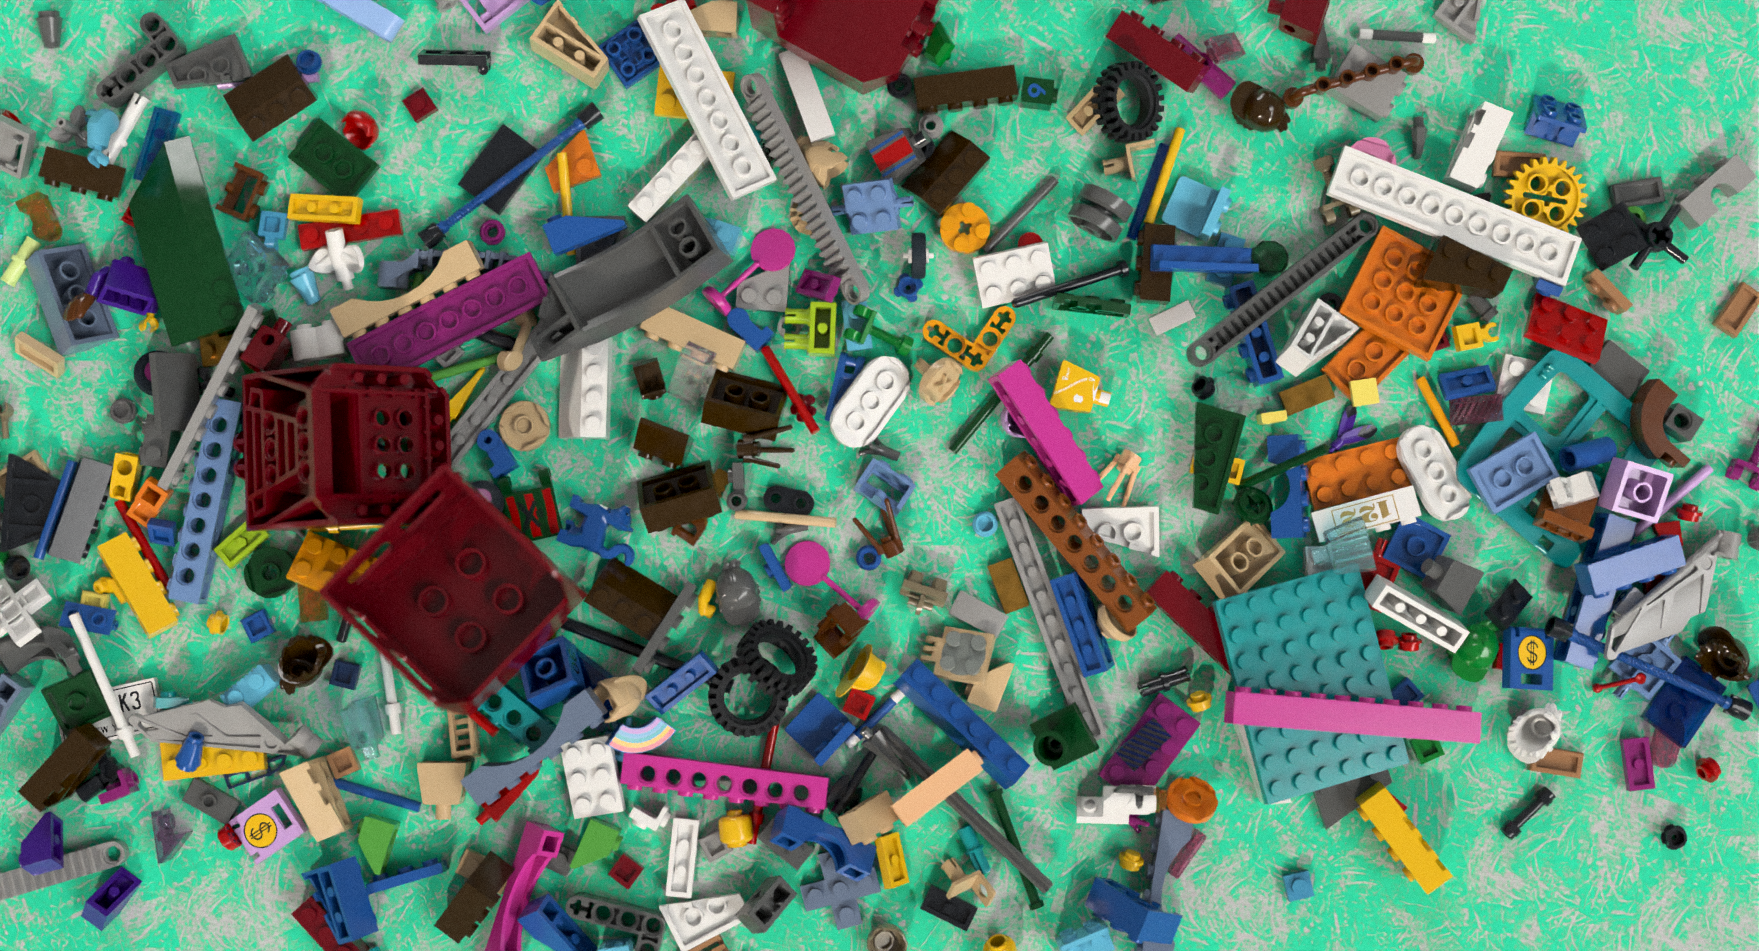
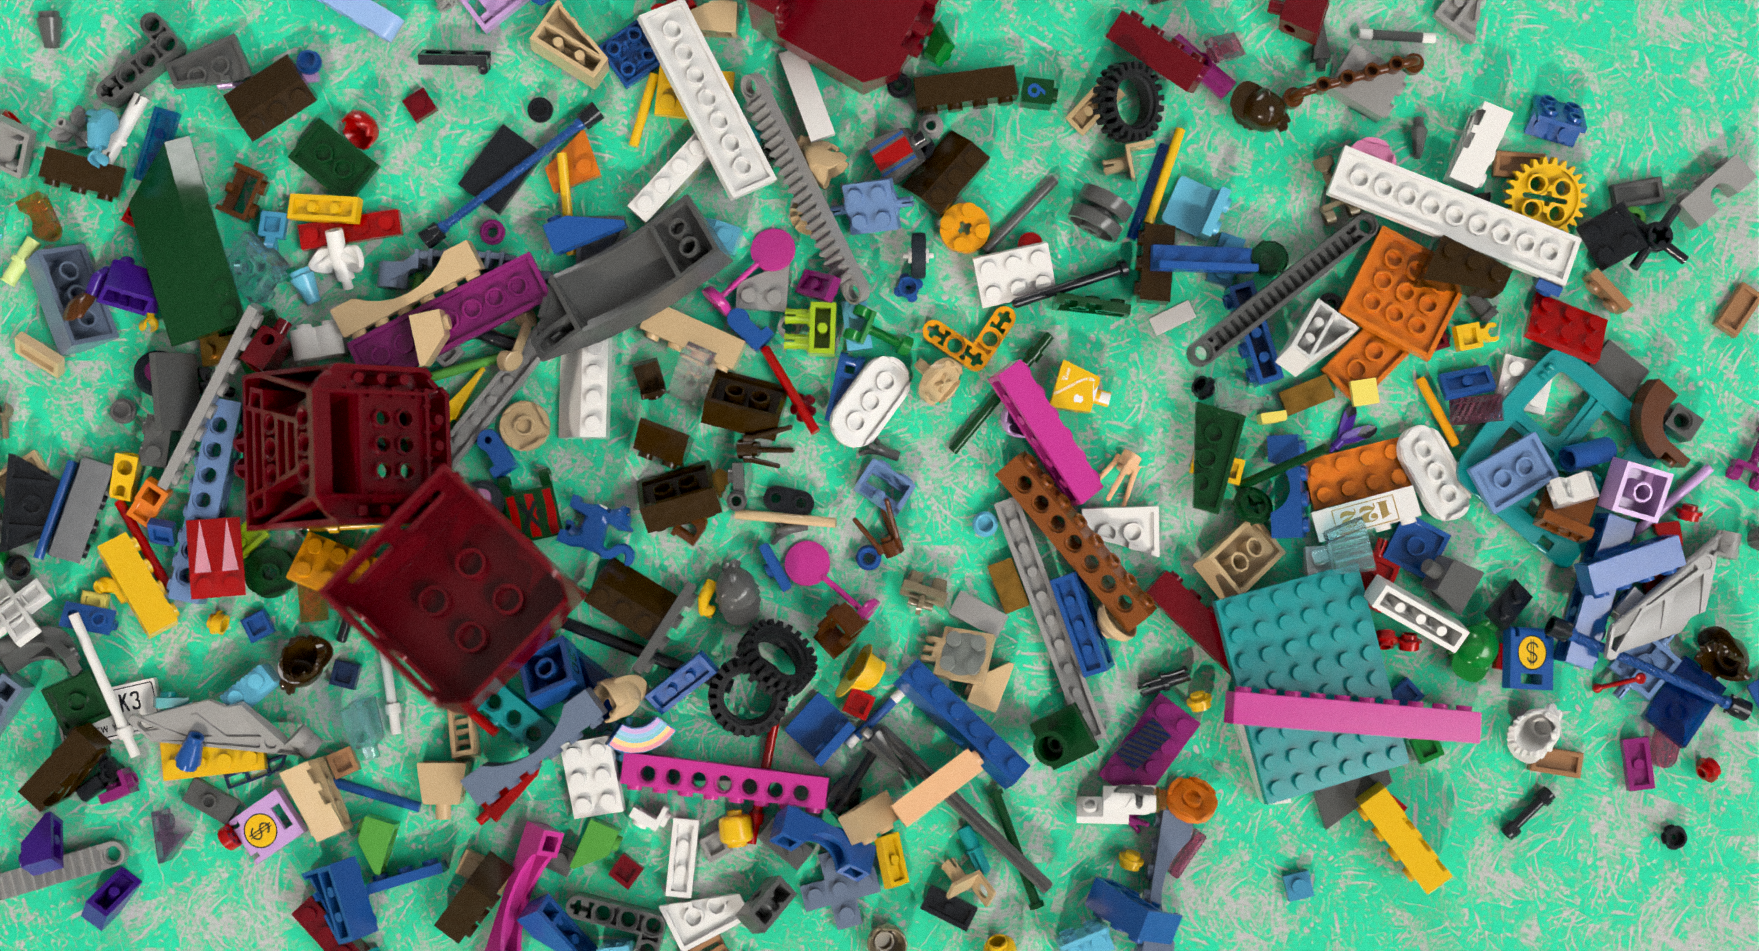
none -> red slope [186,517,246,600]
none -> tan slope [409,309,452,368]
none -> black plate [527,97,553,123]
none -> yellow bar [628,73,658,148]

